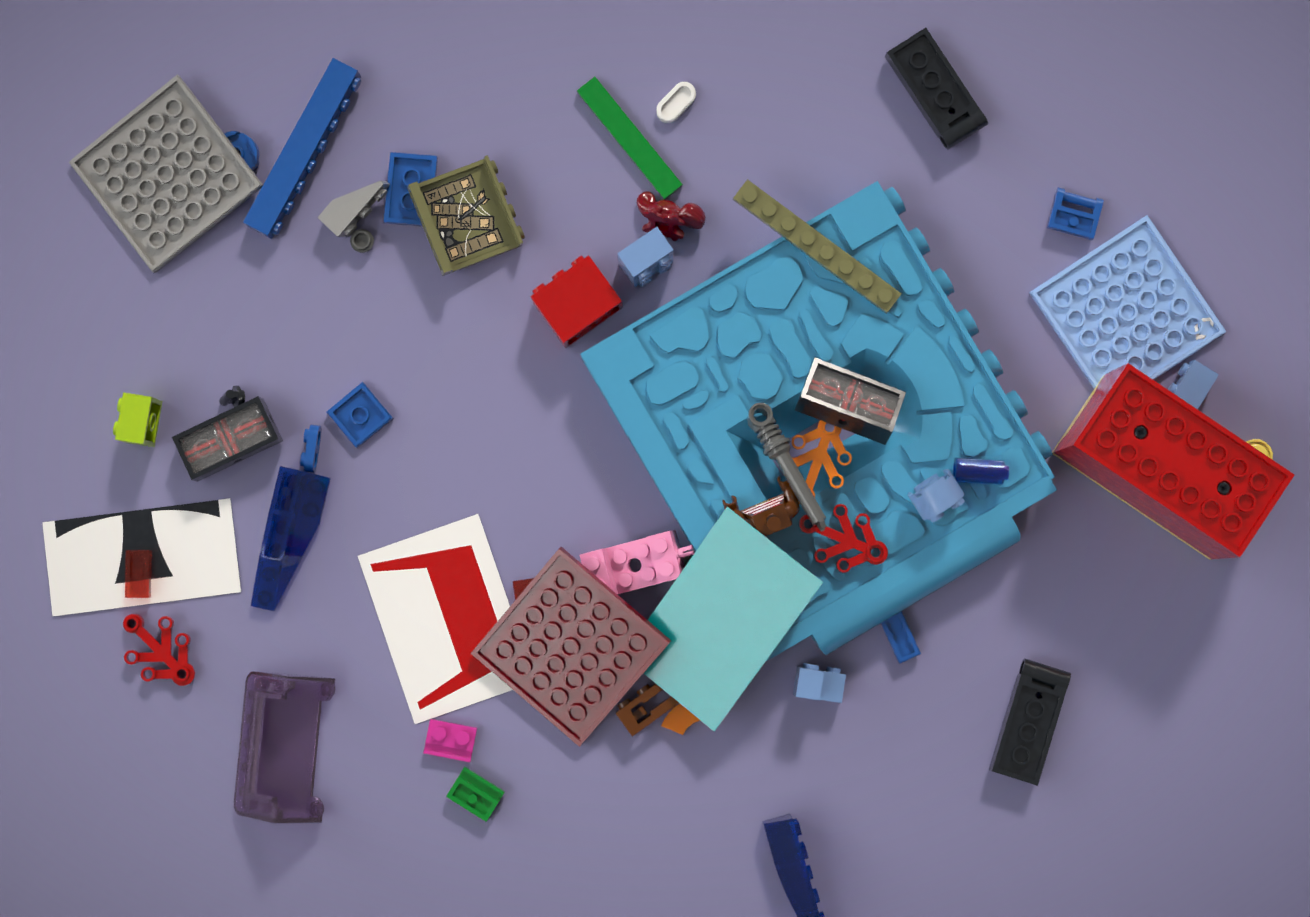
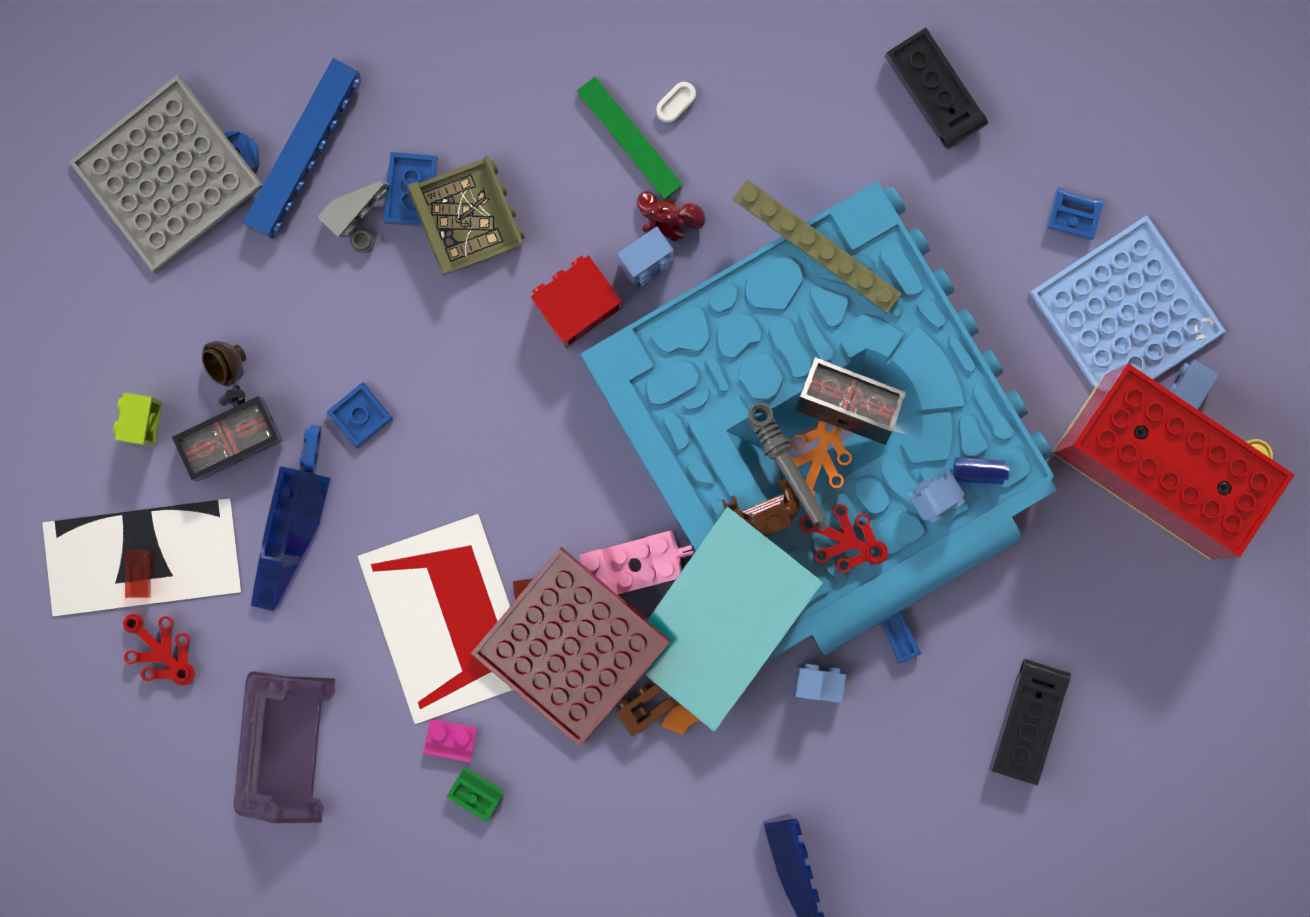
none -> dark brown piece [202,341,246,386]

